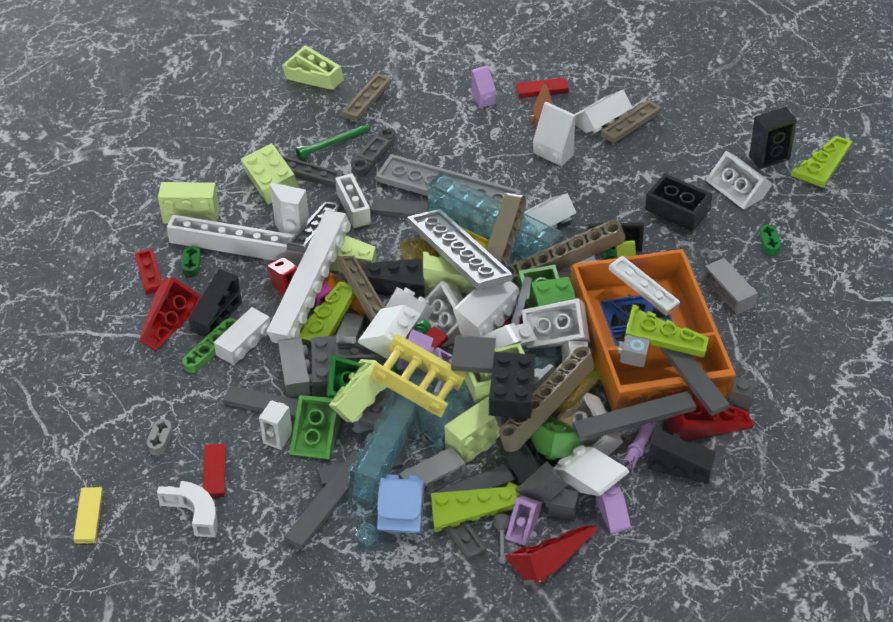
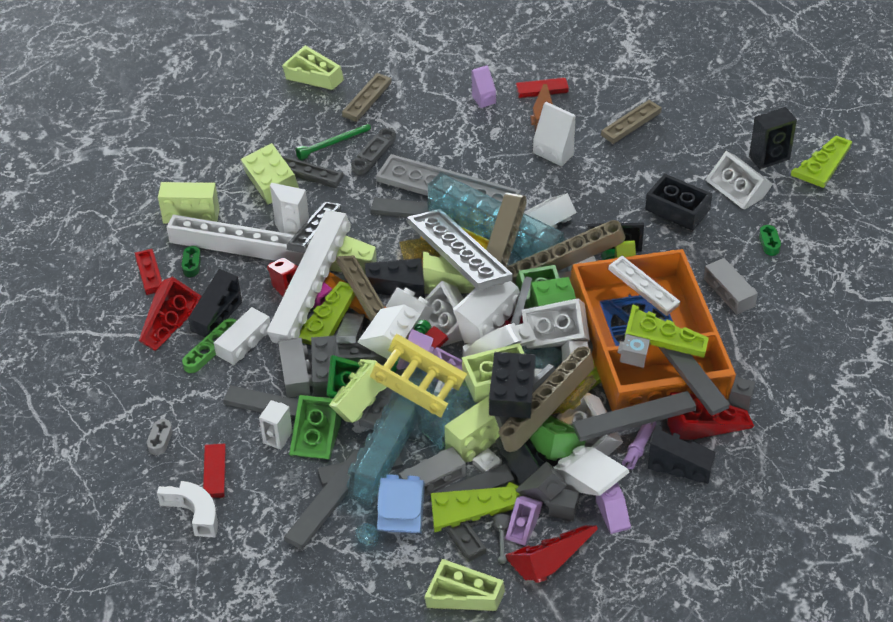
light yellow tile [73,487,103,544] -> none
white brick [335,174,371,228] -> none
dark grey tile [451,335,496,373] -> none
white slope [574,89,633,133] -> none
none -> yellowish green wedge [425,559,505,611]
none -> white plate [473,448,502,473]

